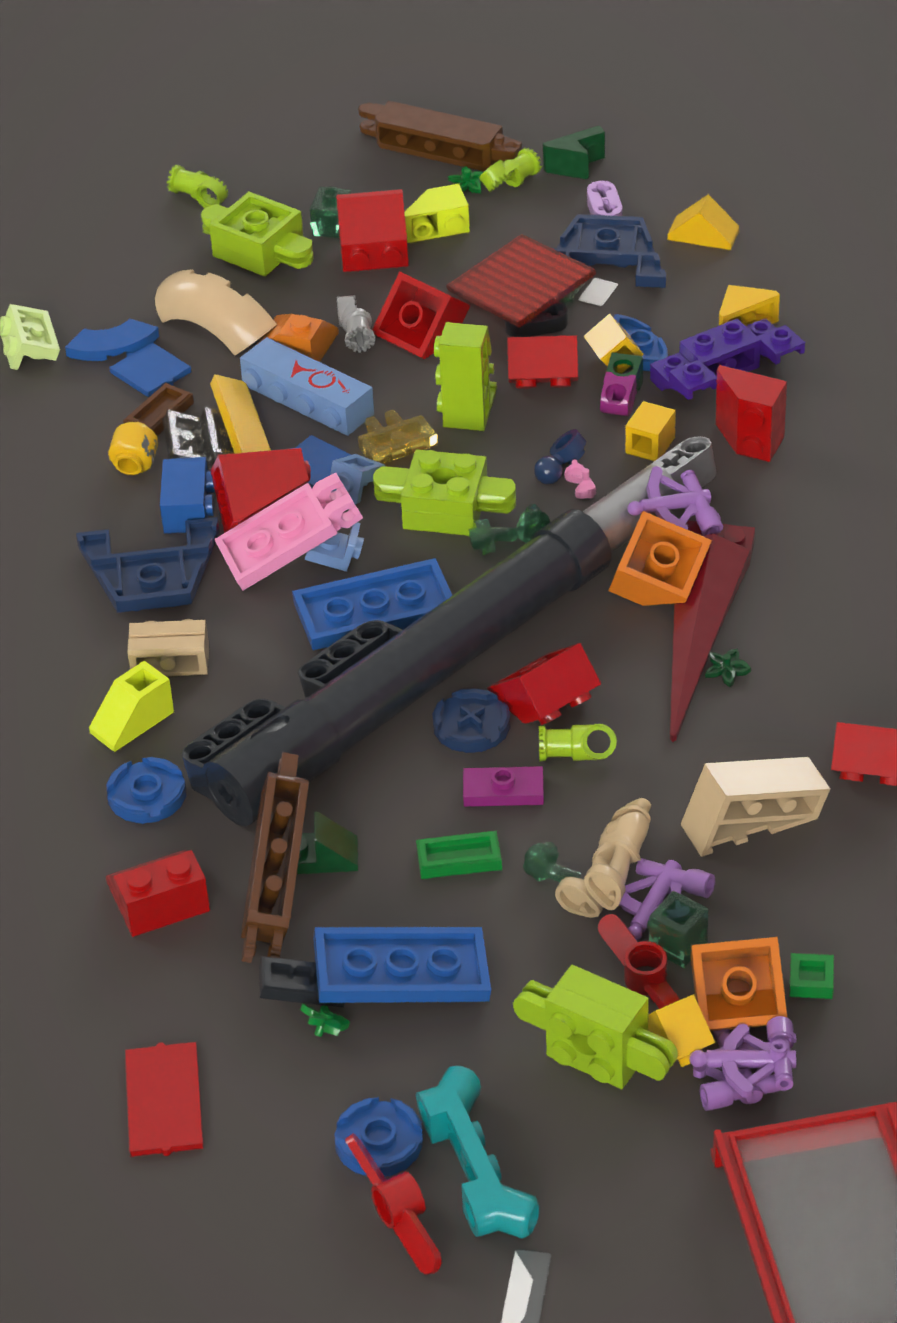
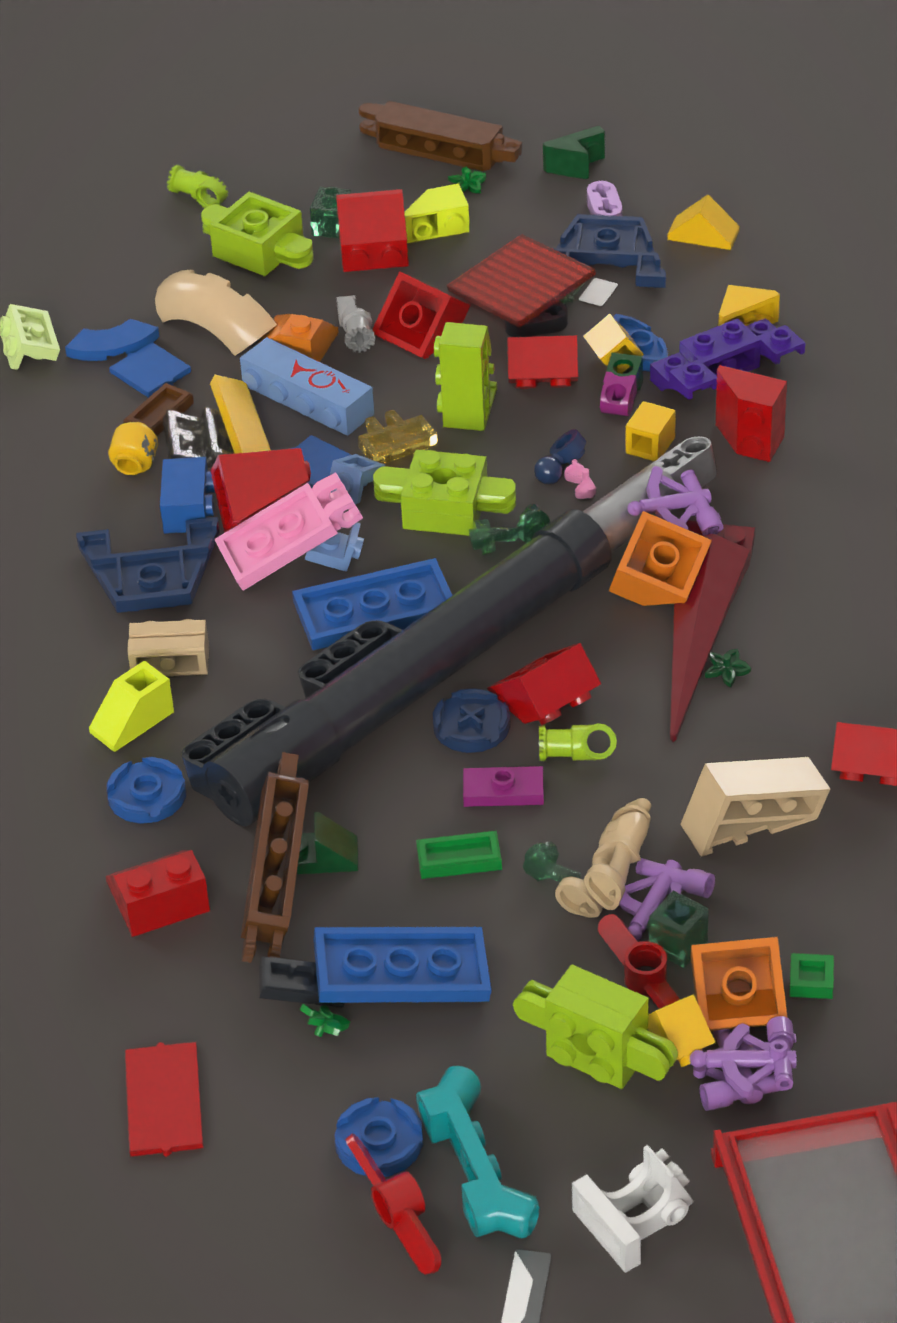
lime connector [479,148,542,192] -> none
none -> white tile [572,1145,694,1273]

